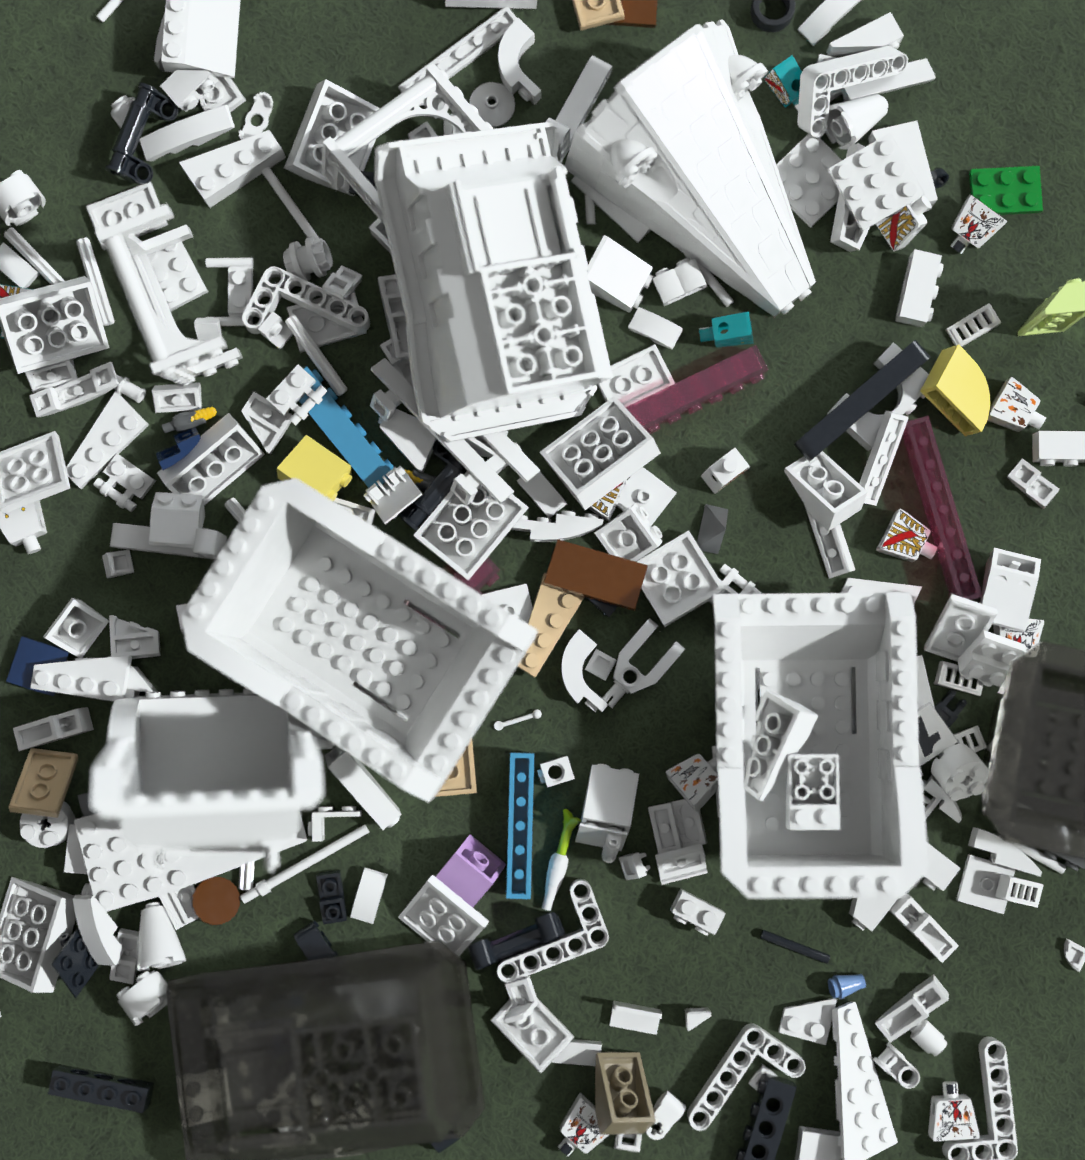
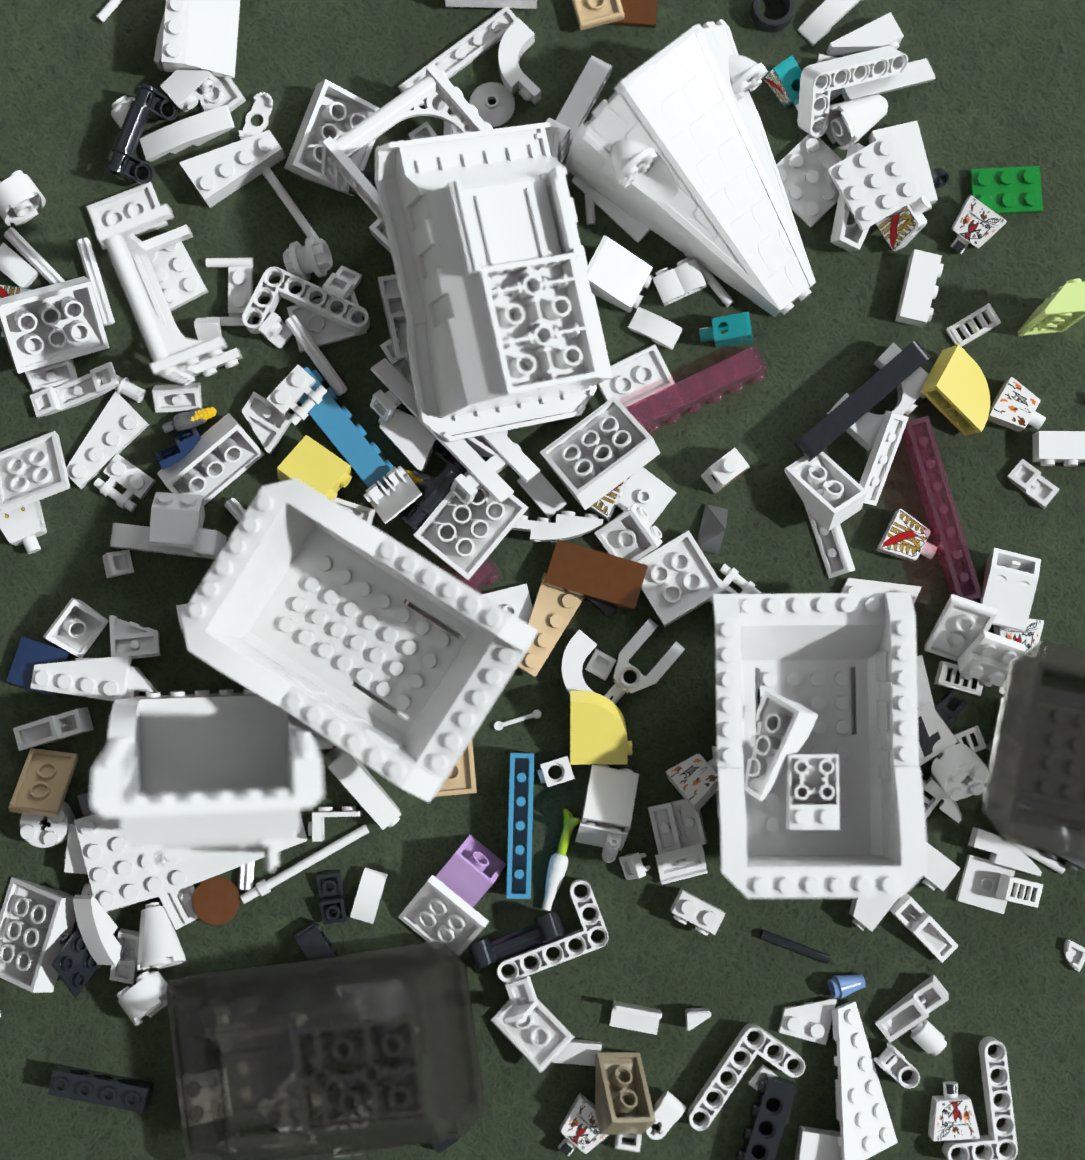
none -> light yellow brick [570,690,632,765]

